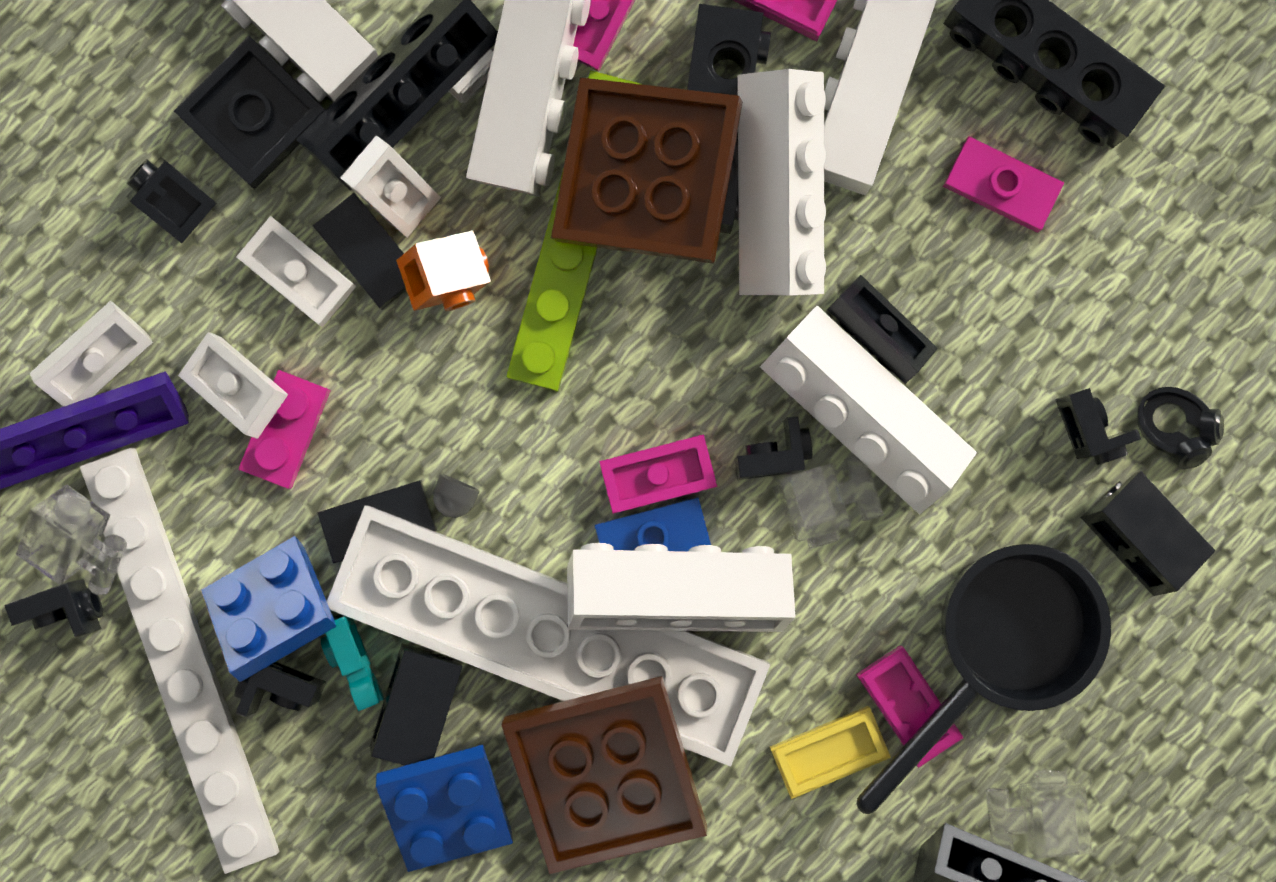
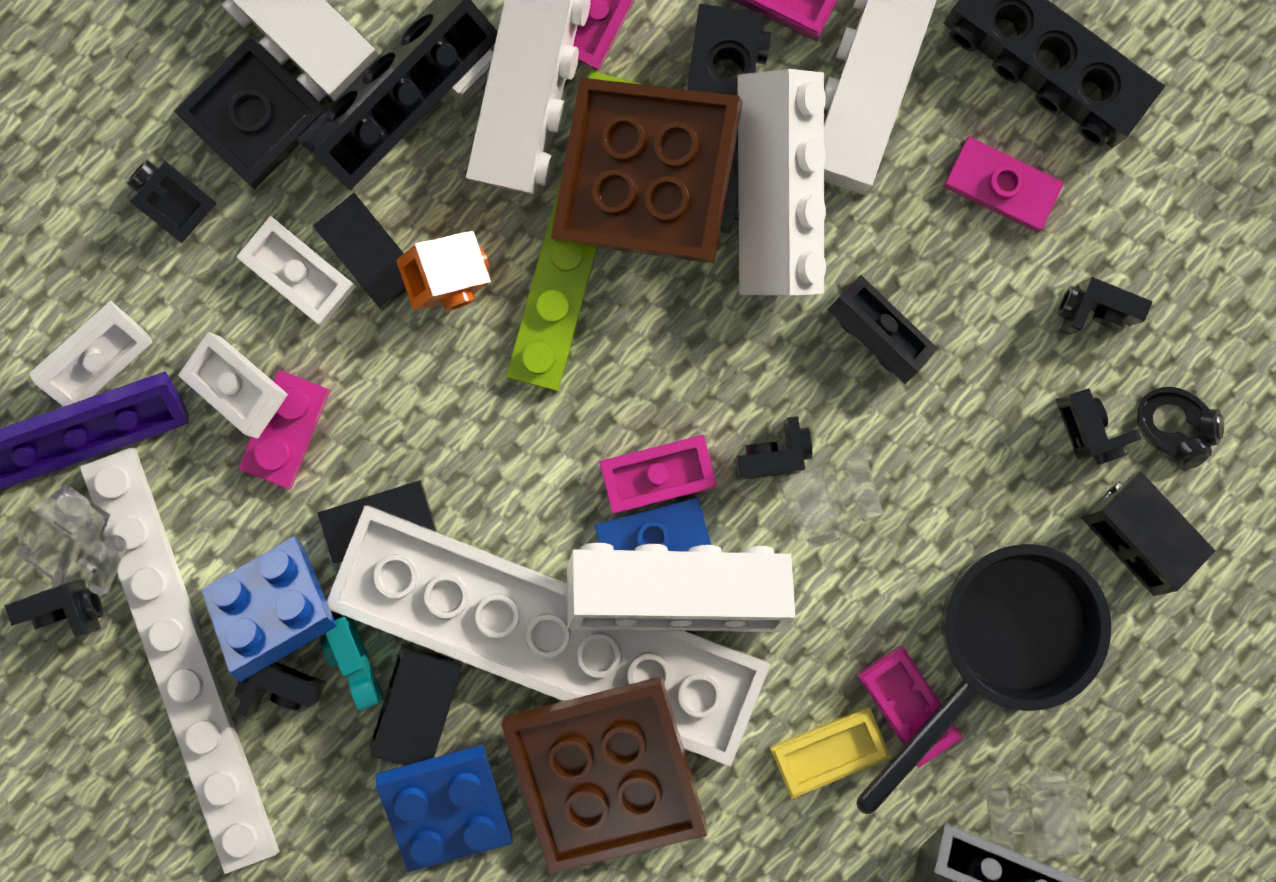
white plate [341,135,441,238] -> none
dark grey hinge [433,474,480,518] -> none
white brick [760,306,977,515] -> none
none -> black bracket [1057,277,1153,335]

